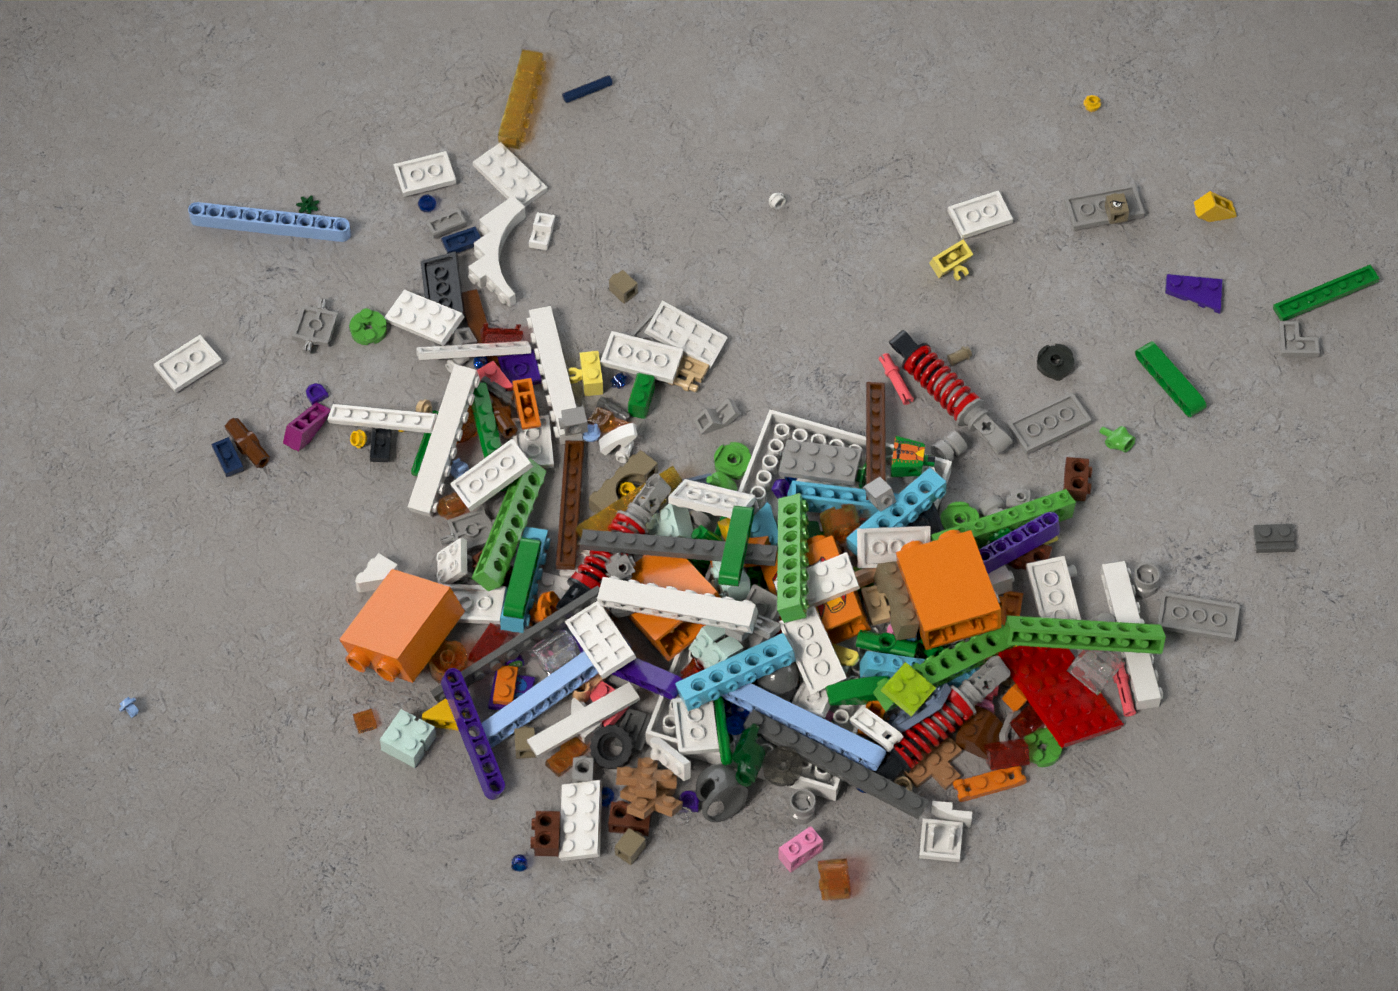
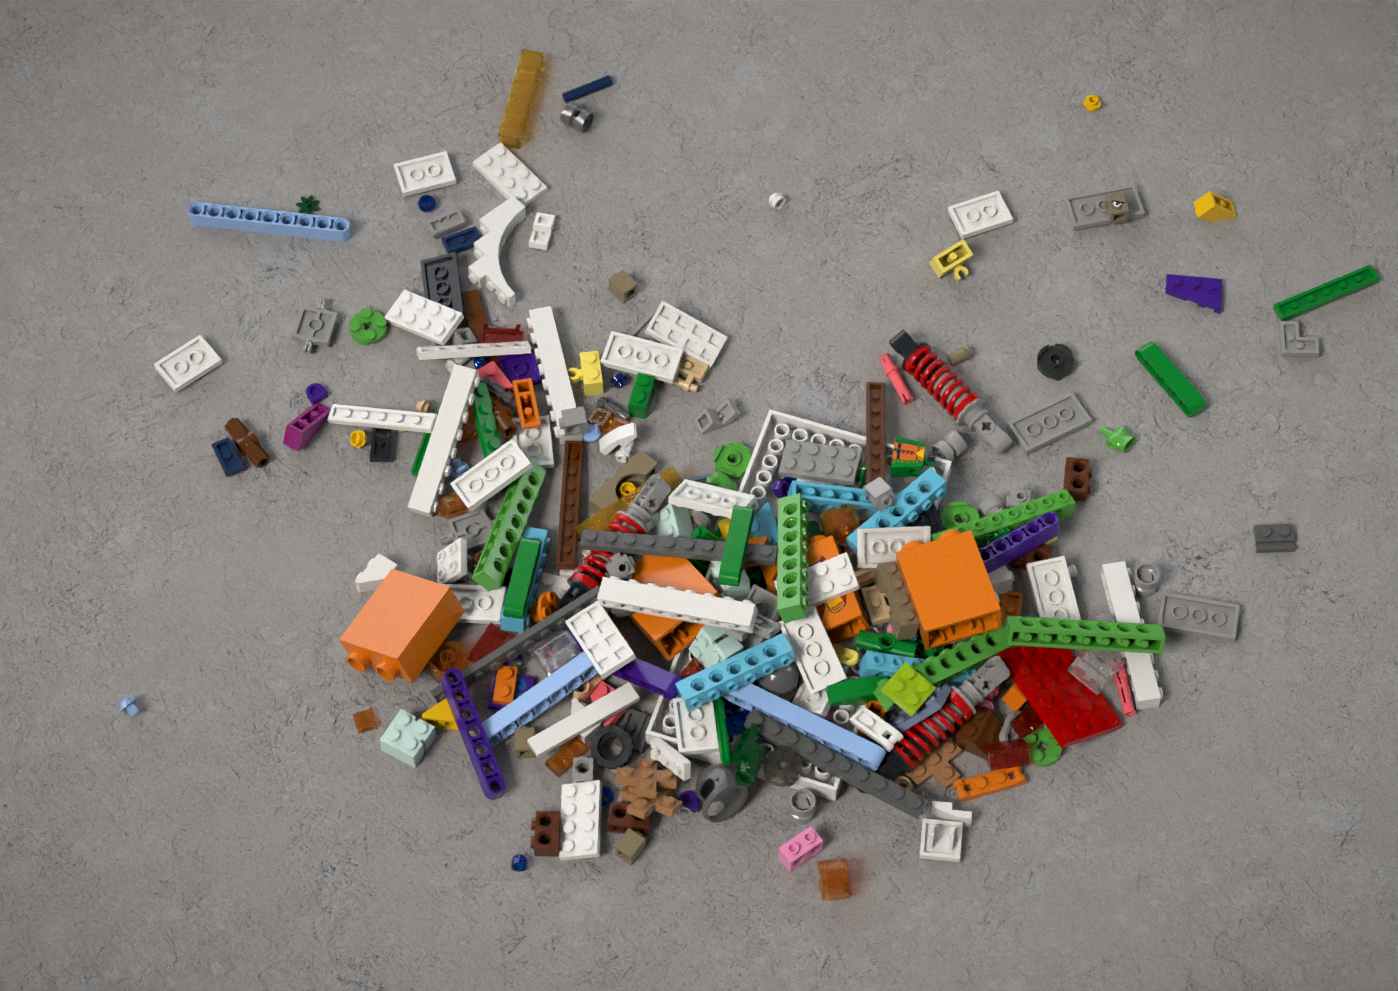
none -> flat silver wheel [560,101,594,133]

